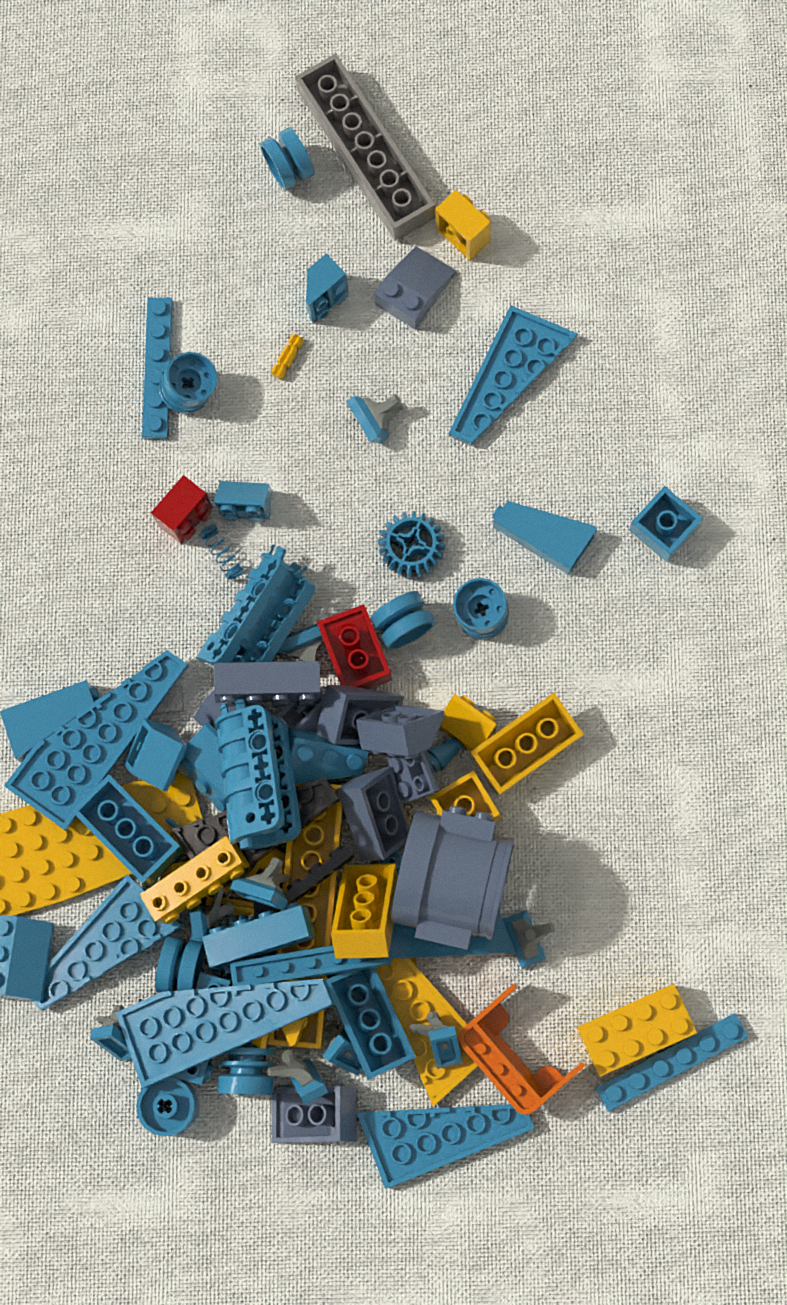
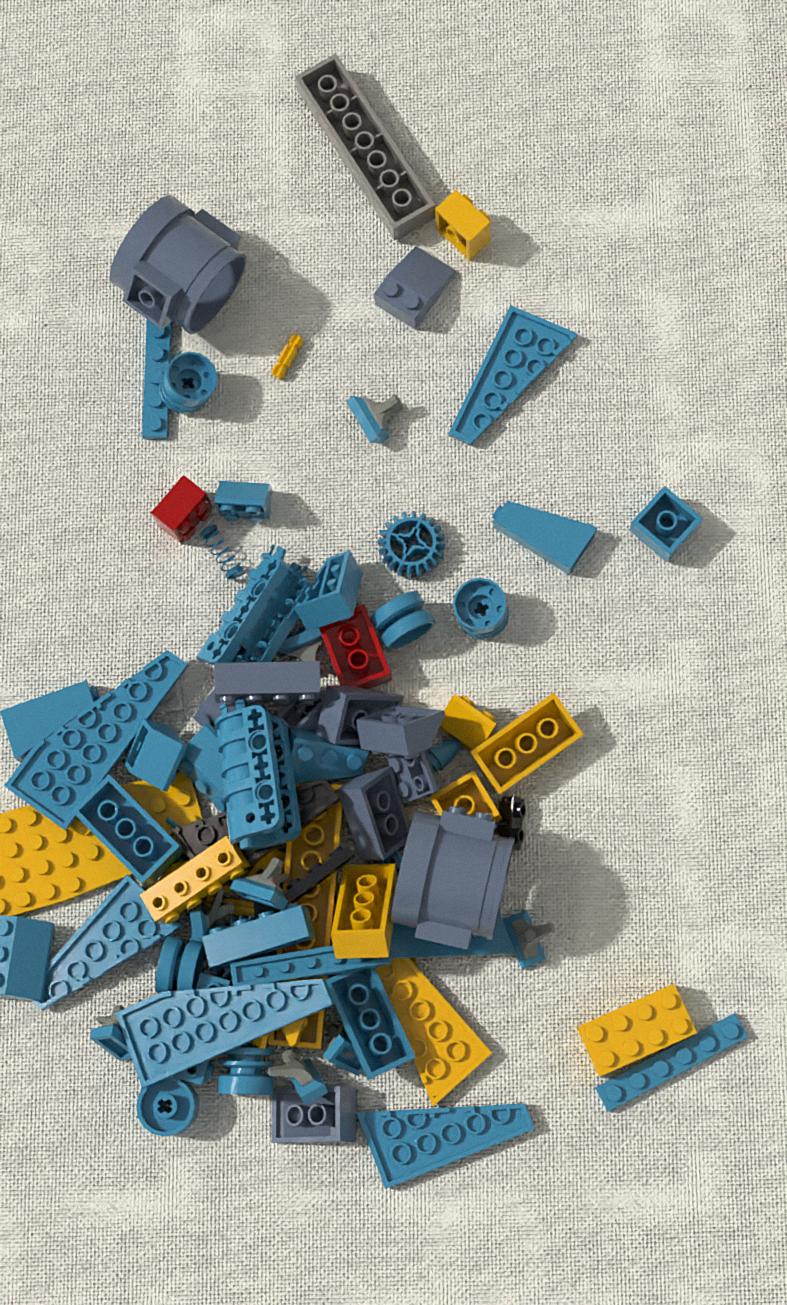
dark azure wheel [259,127,315,191] -> none
dark azure slope [306,253,349,323] -> none
dark azure piece [409,1012,463,1069] -> none
orange windscreen [459,982,587,1115] -> none
none -> sand blue cylinder [110,195,247,334]
none -> dark azure wedge [294,550,363,631]
none -> black hinge [497,795,526,851]

